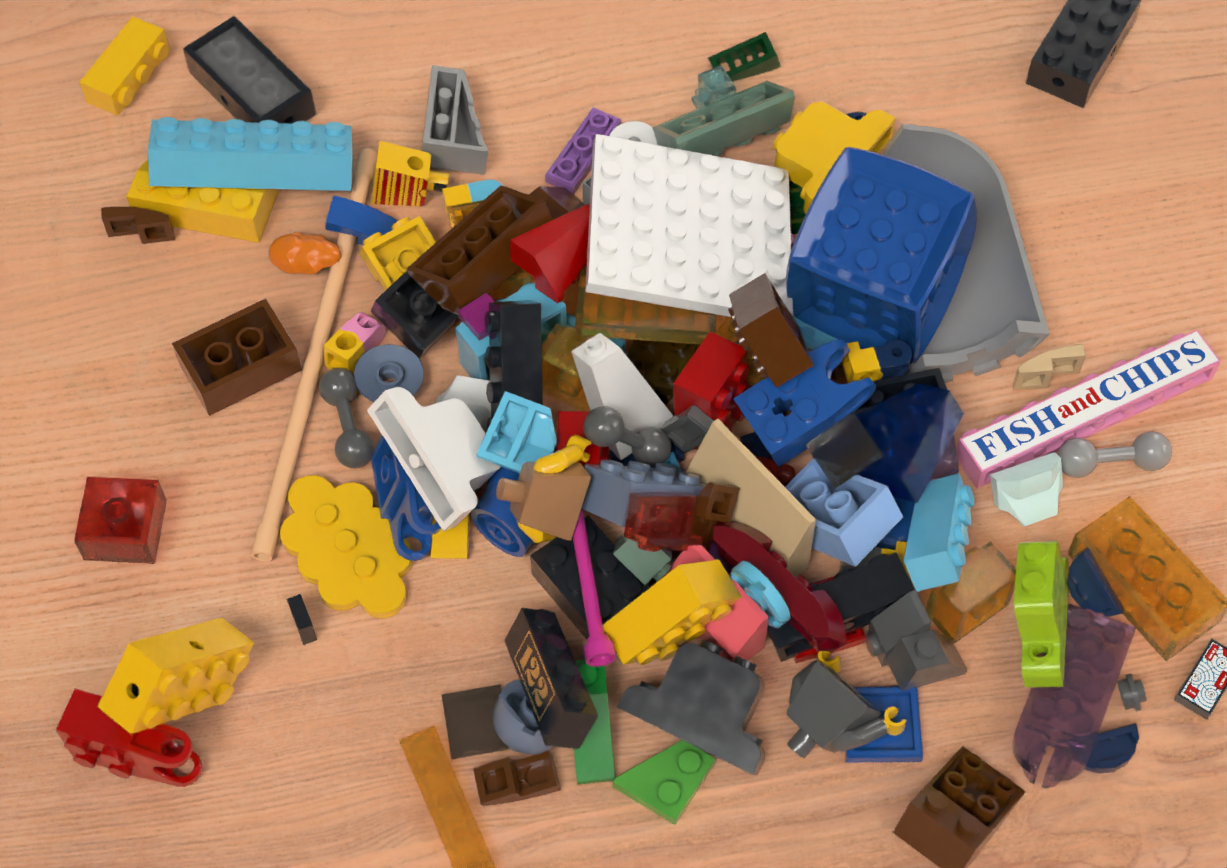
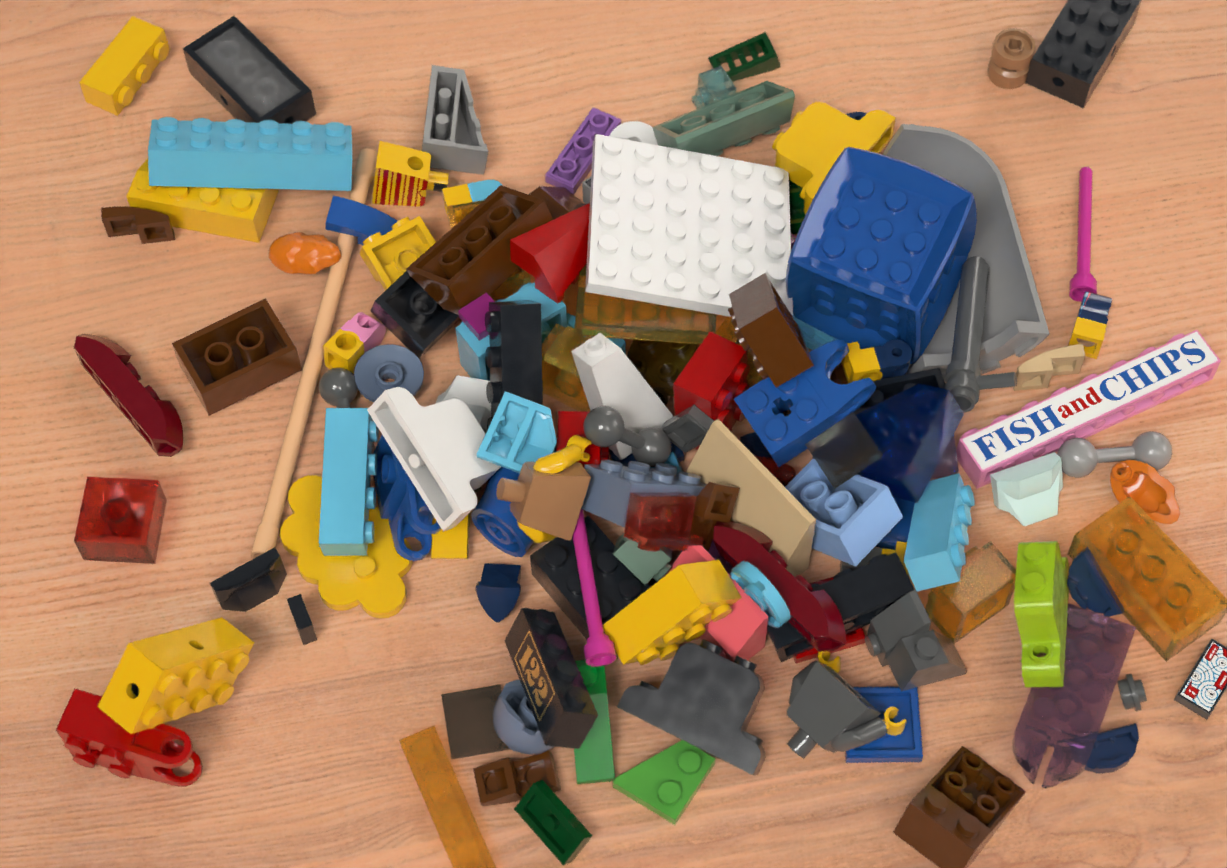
none -> dark red brick [74,334,183,457]
none -> black slope [210,547,287,612]
none -> medium azure brick [319,408,379,556]
none -> dark blue tile [476,563,521,622]
none -> dark green plate [514,780,592,865]
none -> dark grey cylinder [943,256,1017,413]
none -> medium nougat wheel [988,28,1036,89]
none -> leg [1068,291,1112,359]
none -> dark pink piece [1069,166,1097,302]
none -> orange arm [1110,460,1180,524]

